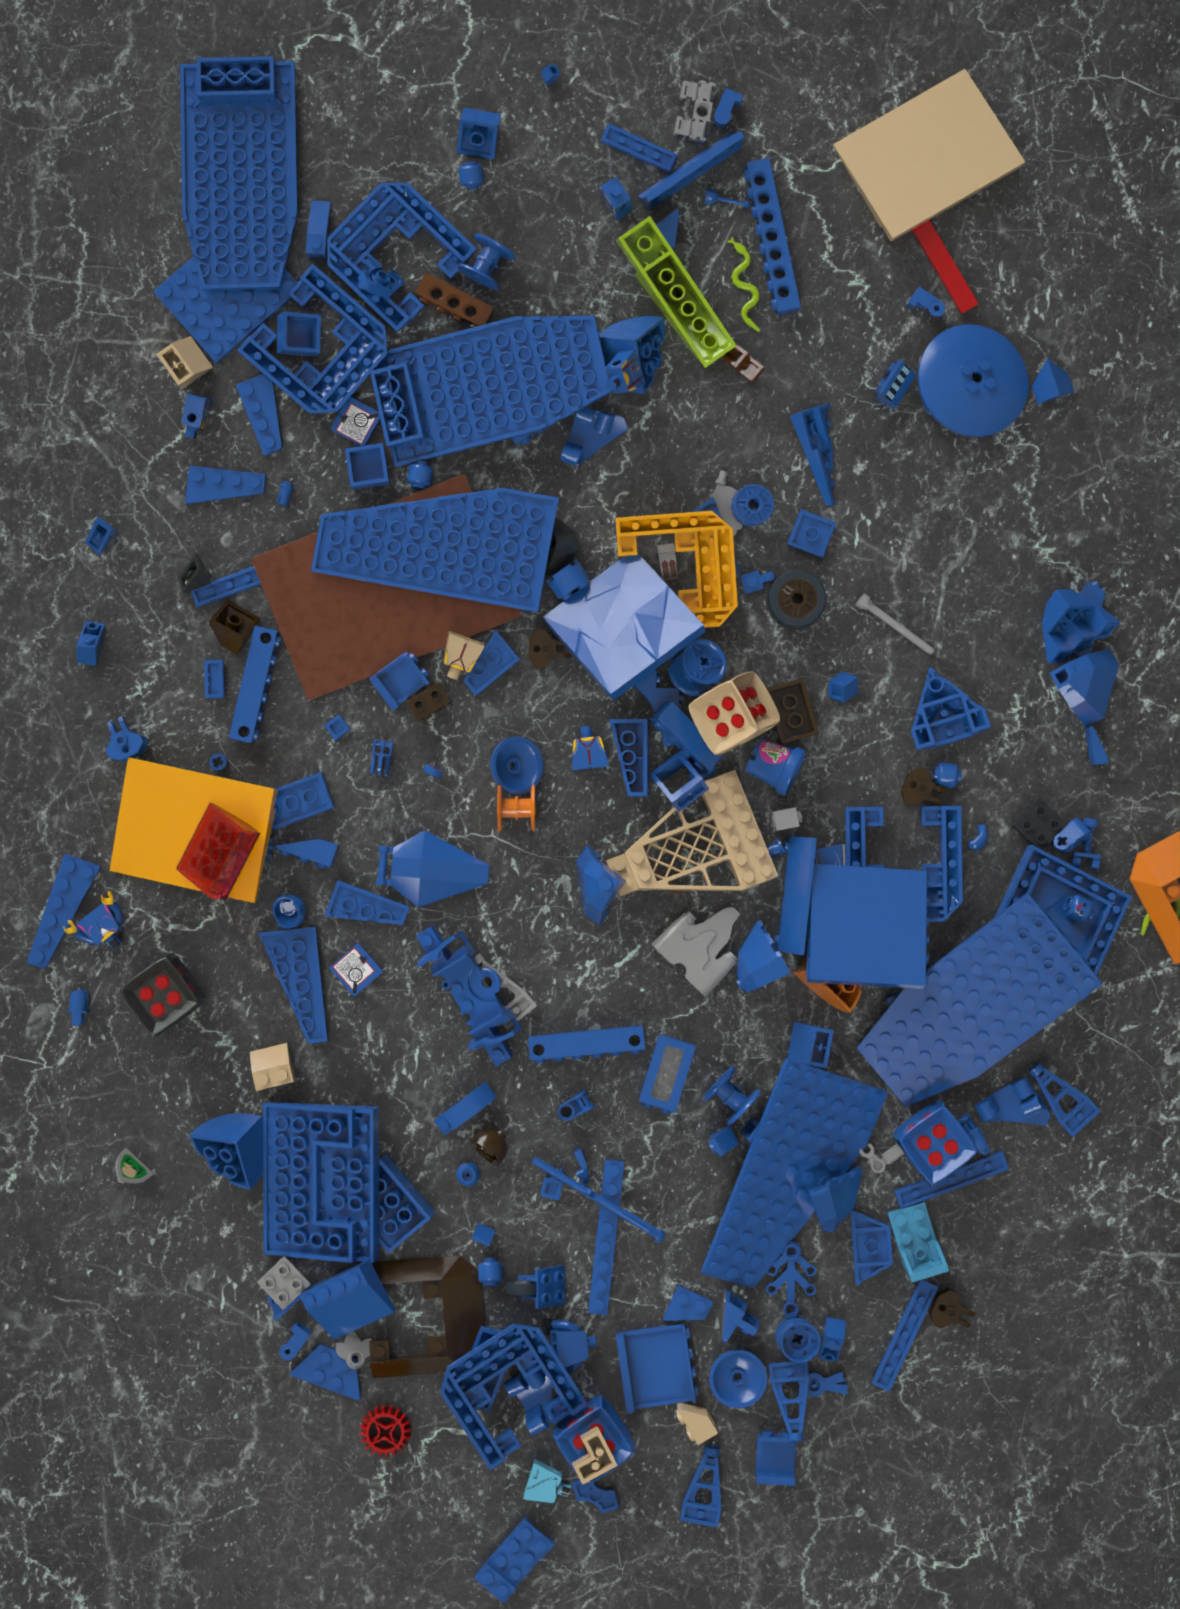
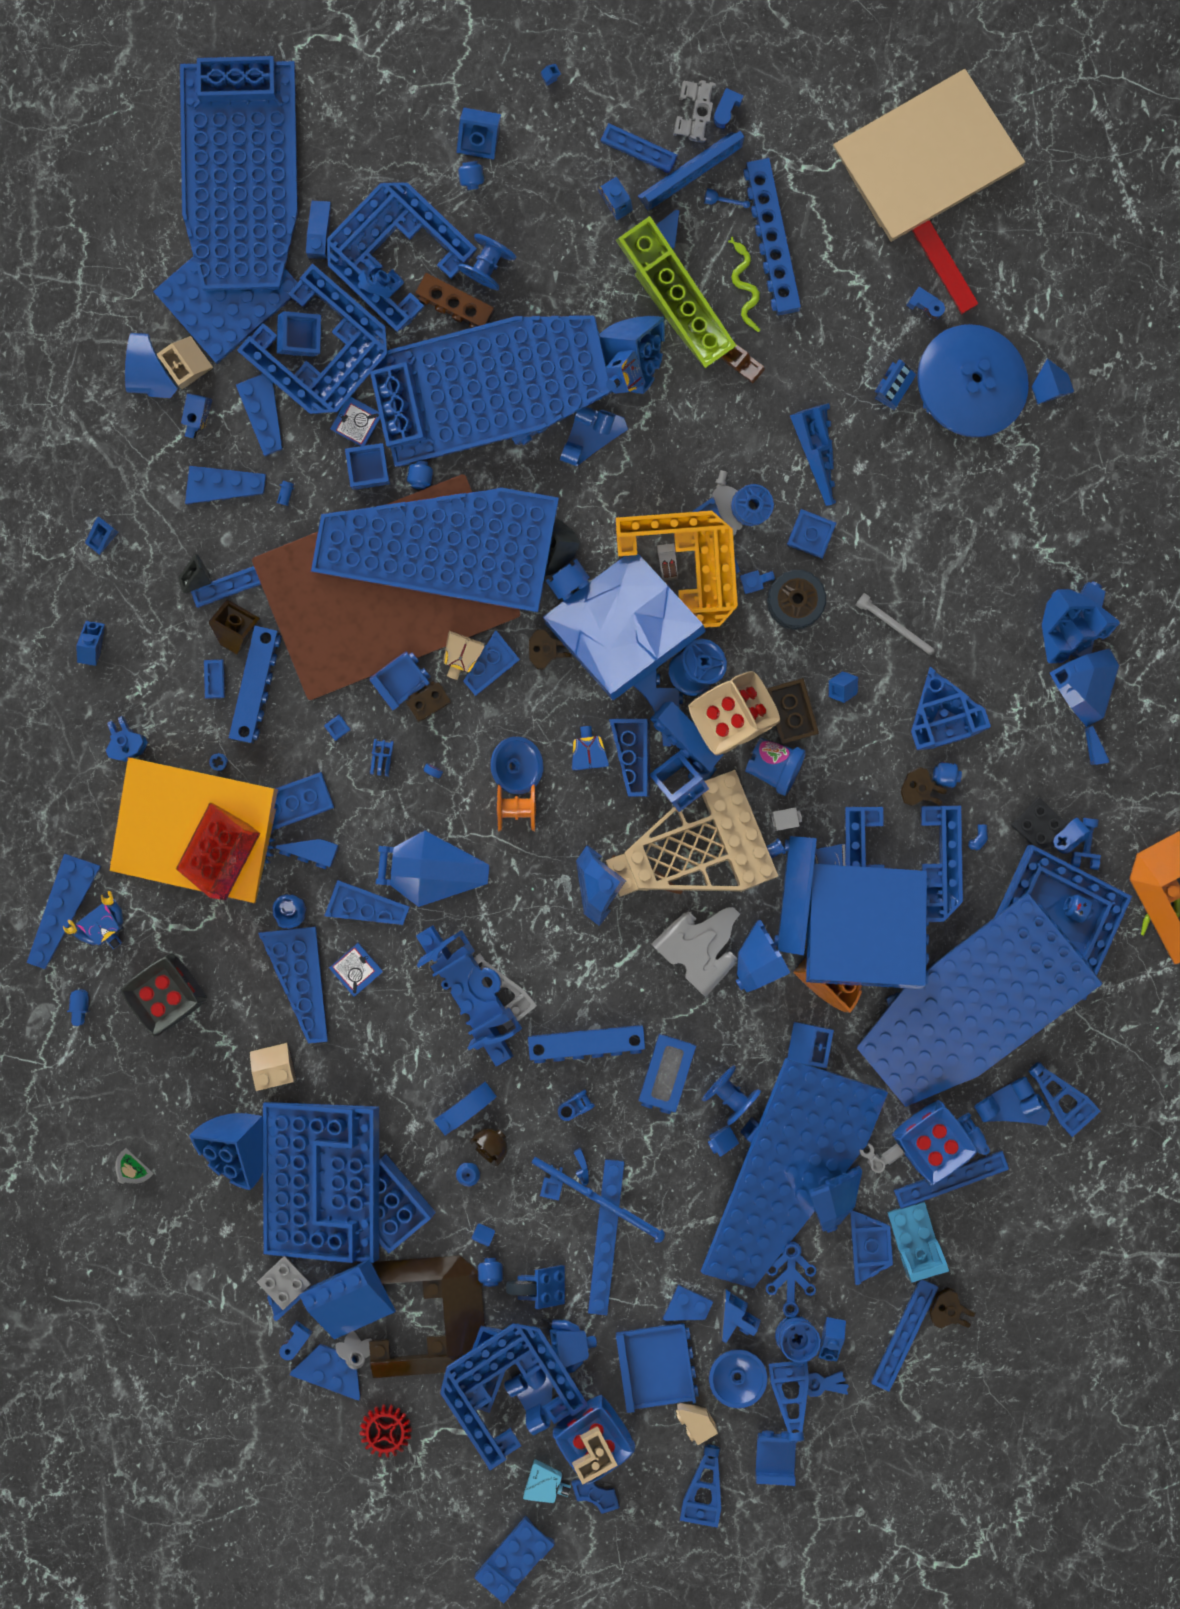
none -> blue panel [125,333,178,398]

